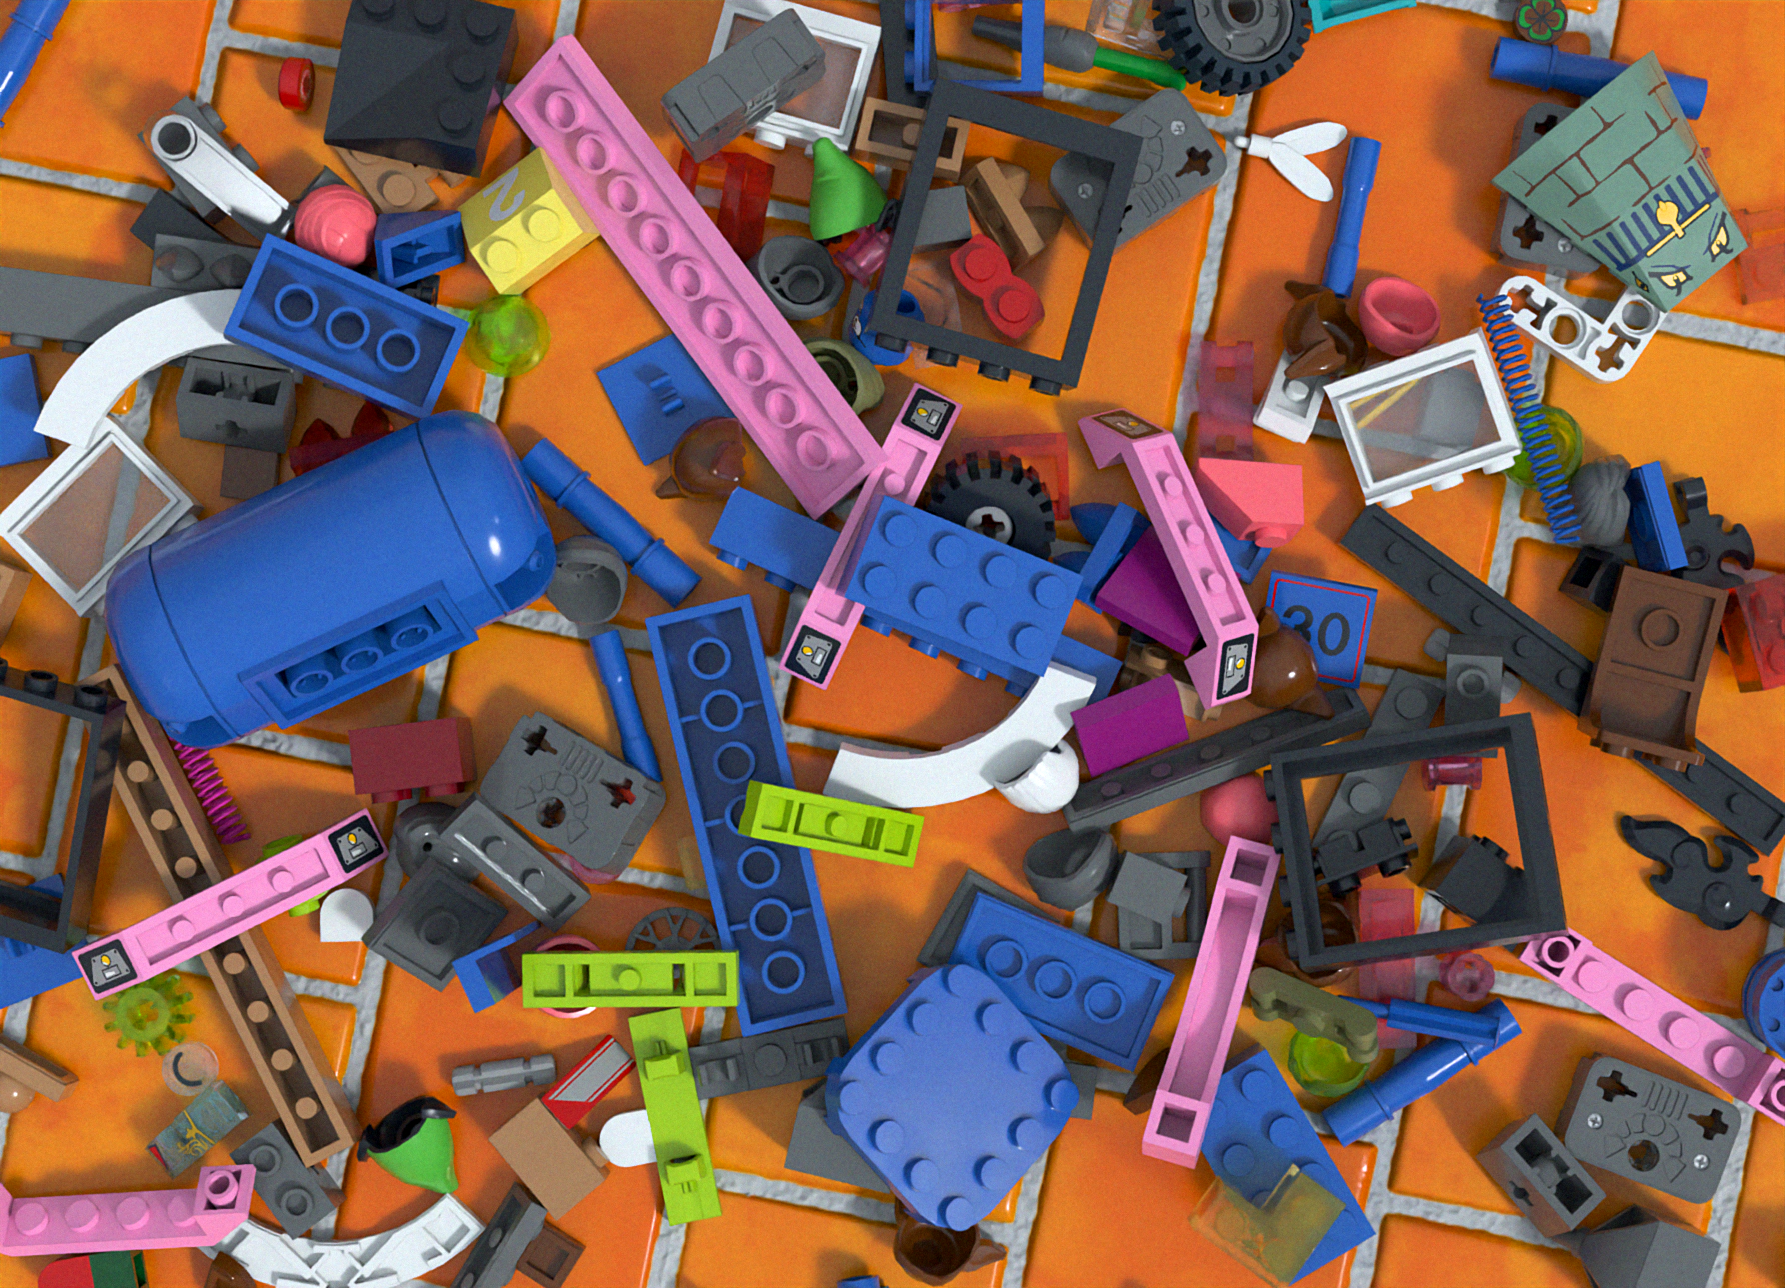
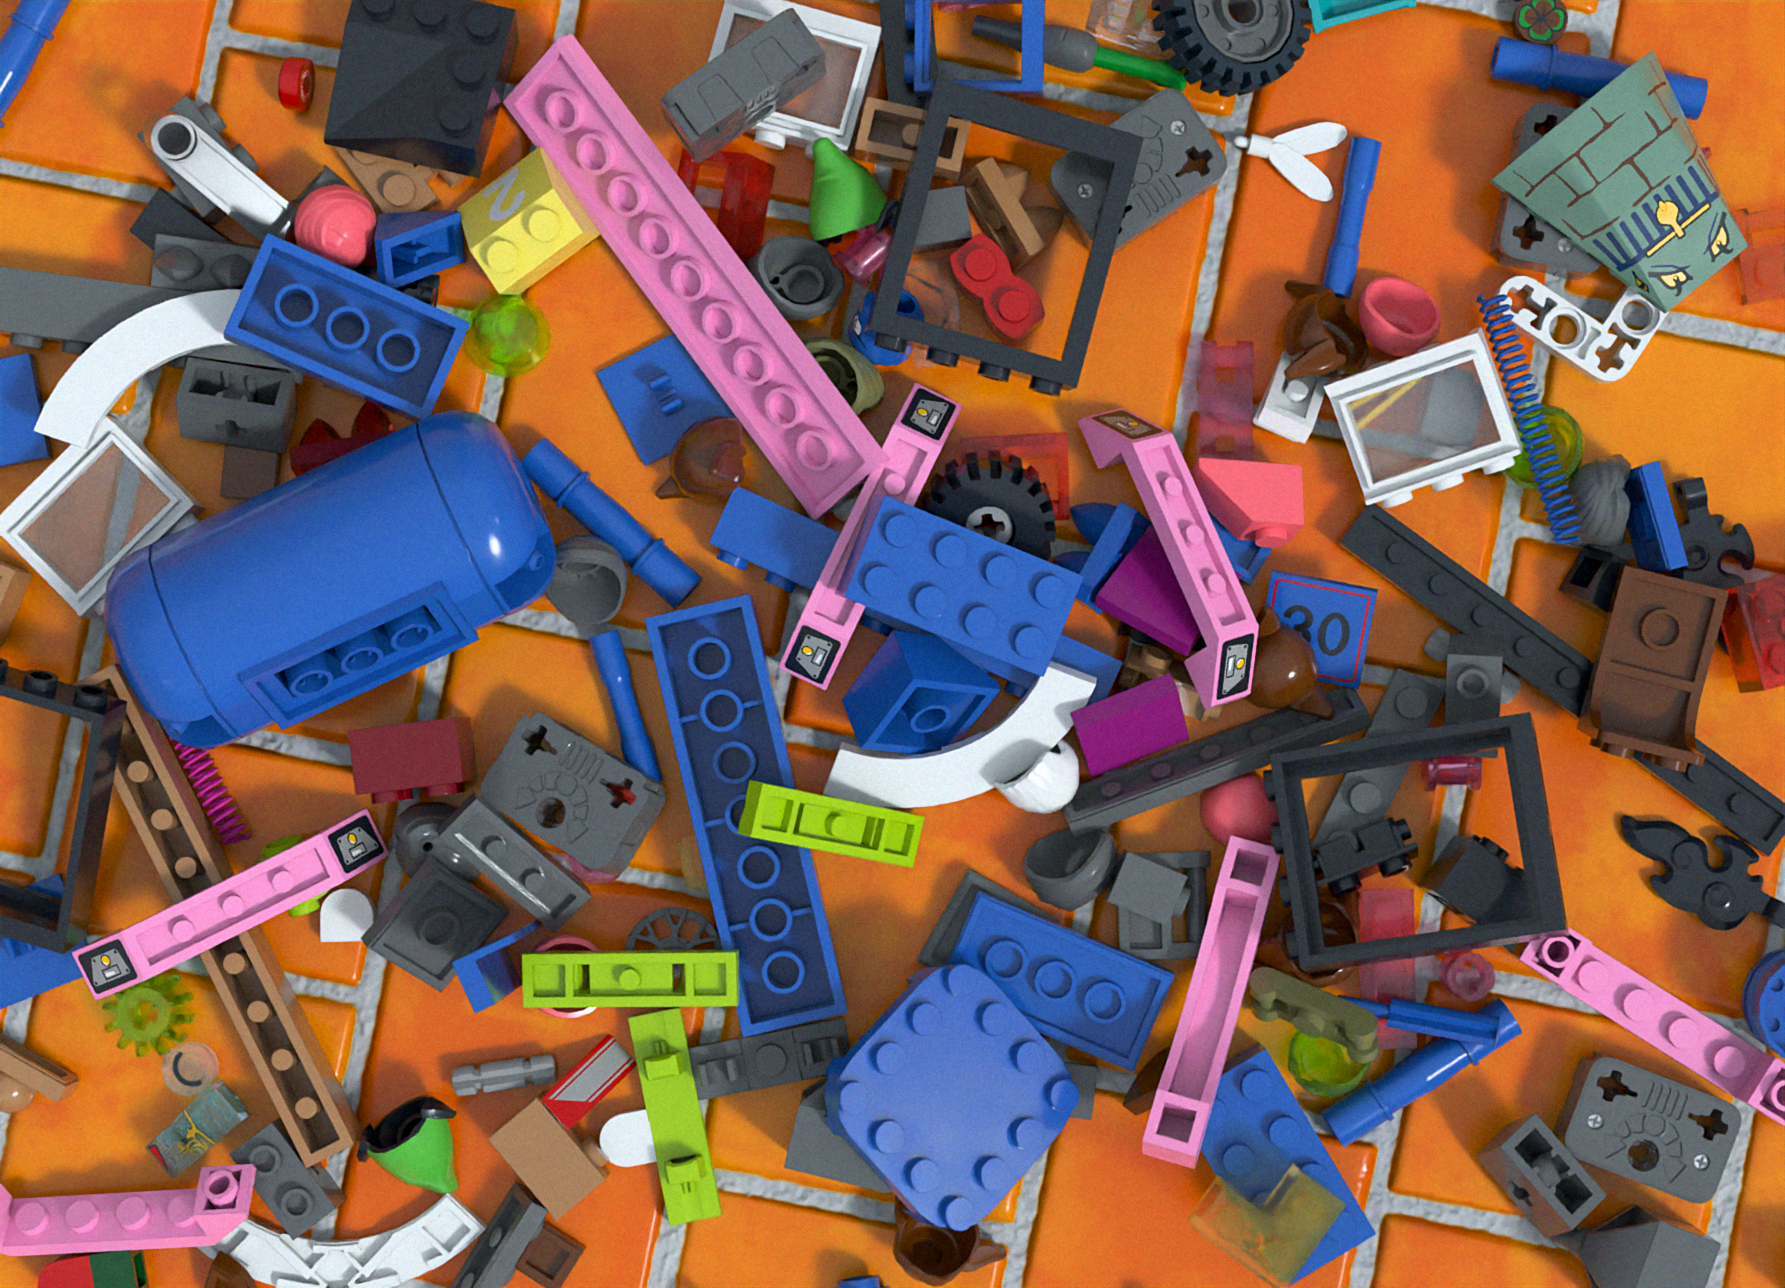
none -> blue slope [842,630,1000,754]

